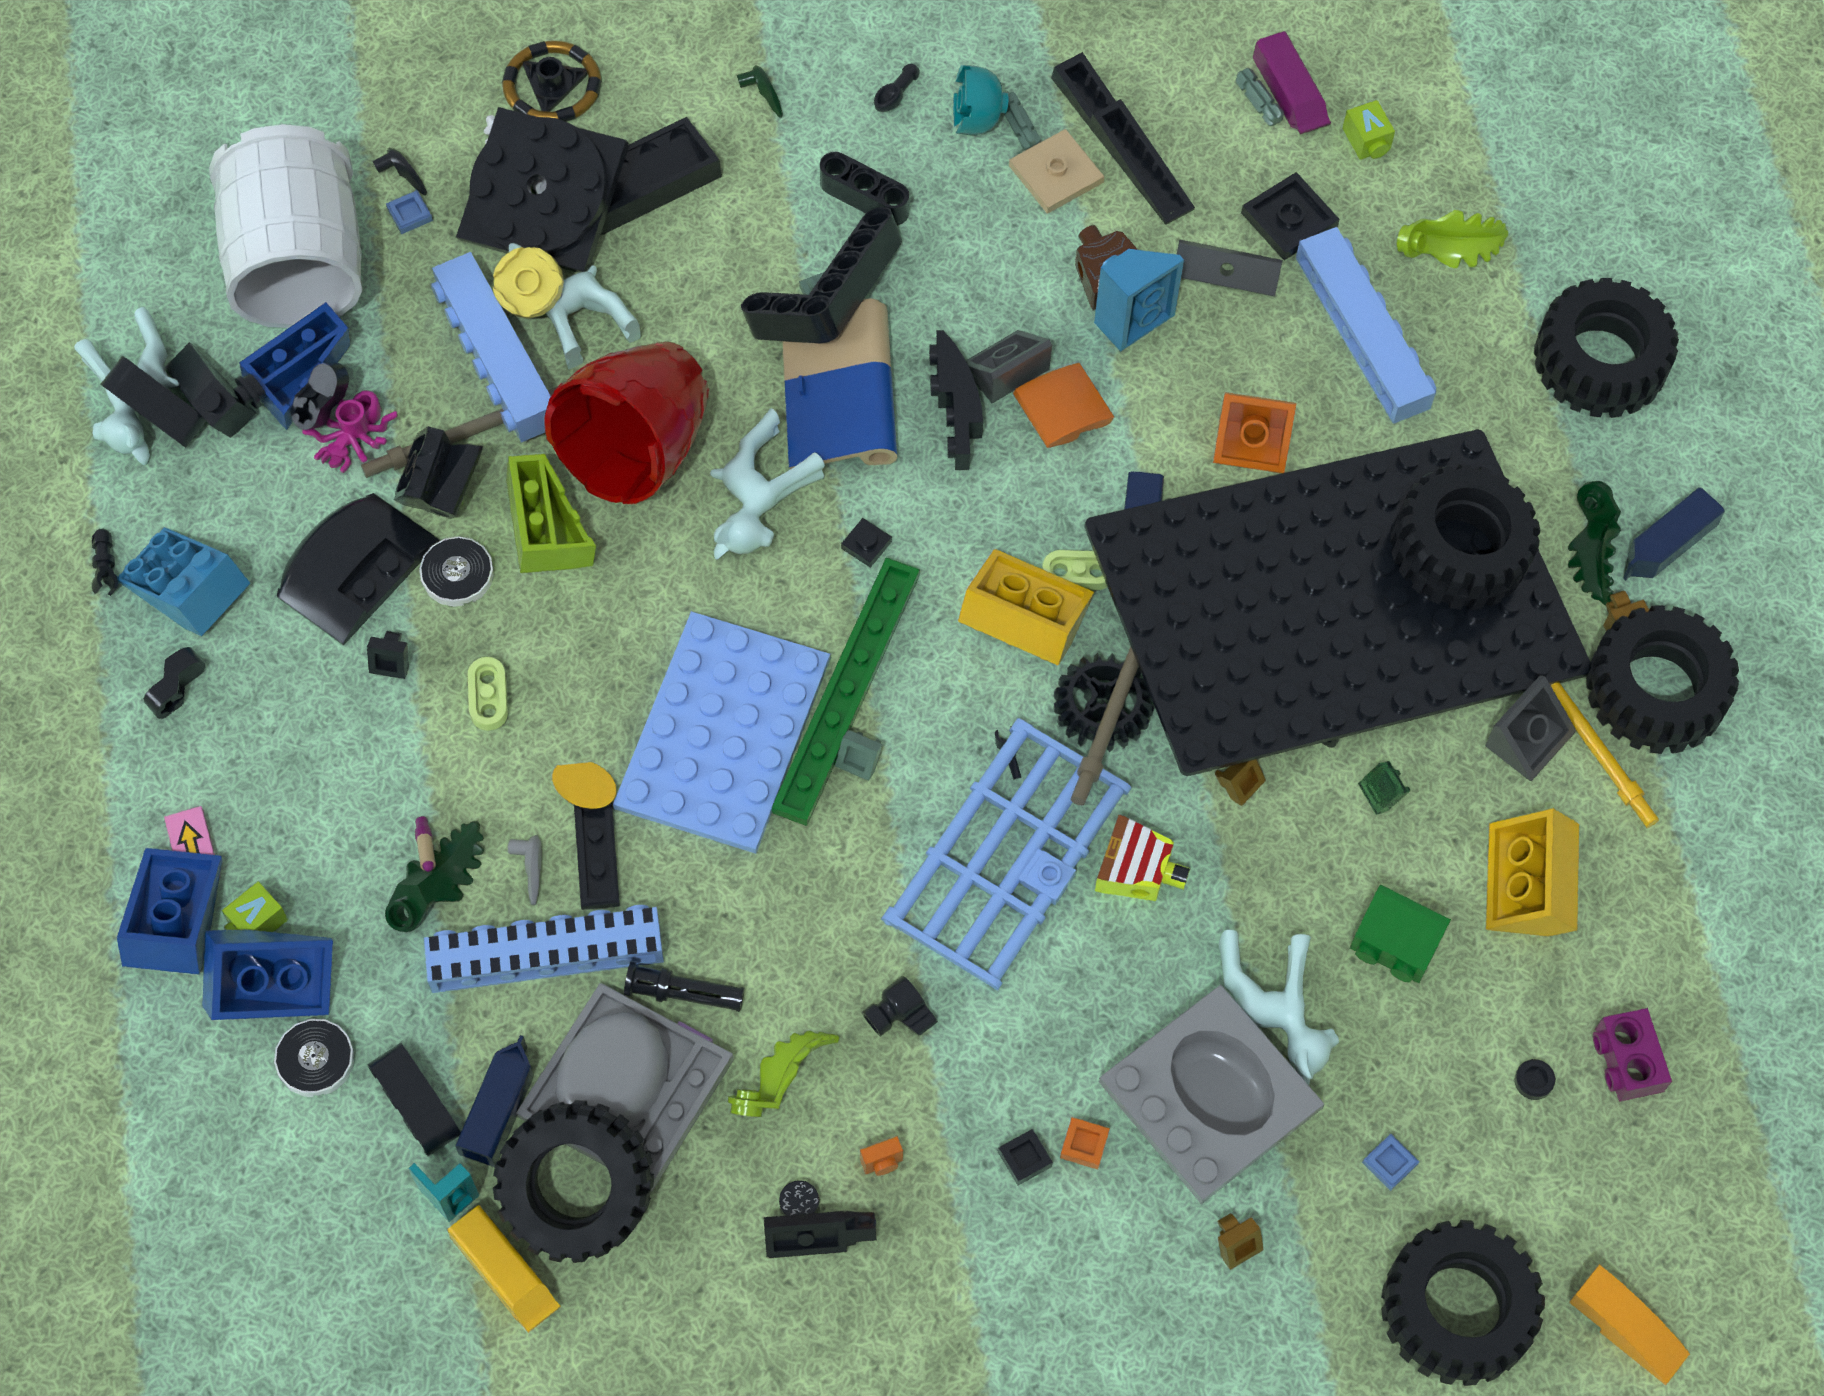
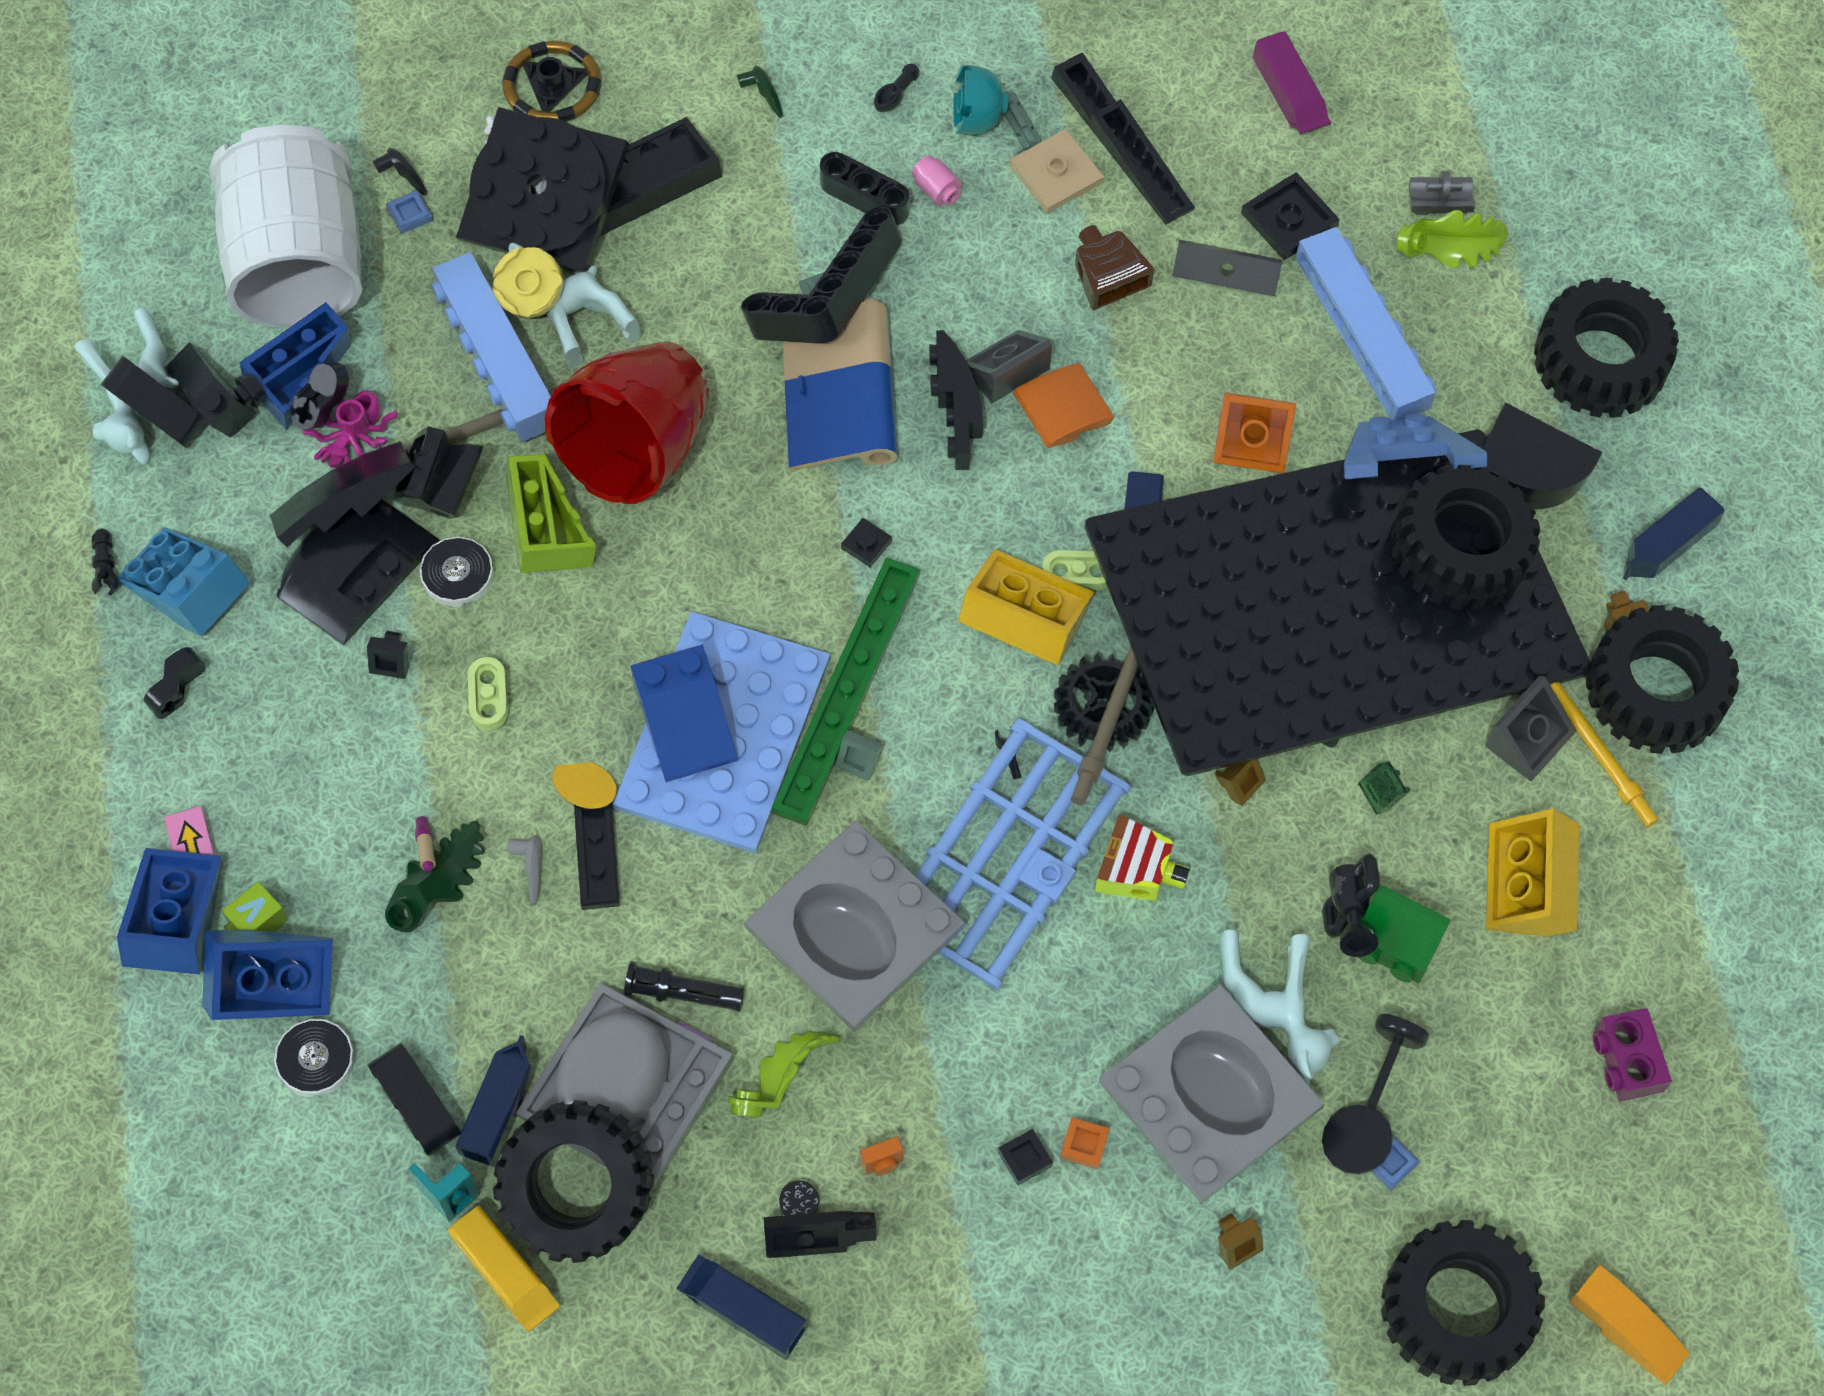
light blue brick [424,905,664,993] -> none
light aqua animal [710,408,825,560] -> none
black piece [862,976,938,1037] -> none
dark azure slope [1094,249,1184,352] -> none
sand green axle [1236,68,1284,126] -> none
lime brick [1342,100,1395,160] -> none
black tile [1514,1059,1556,1100] -> none
dark green plant [1568,481,1621,606] -> none
none -> black slope [270,441,415,548]
none -> blue slope [630,644,738,783]
none -> dark blue piece [676,1254,808,1360]
none -> light grey piece [744,821,965,1032]
none -> bright pink brick [912,155,962,206]
none -> black piece [1322,853,1381,957]
none -> black piece [1322,1014,1429,1175]
none -> medium blue wing [1344,413,1487,479]
none -> flat silver hips [1409,171,1475,215]
none -> black brick [1471,402,1602,509]

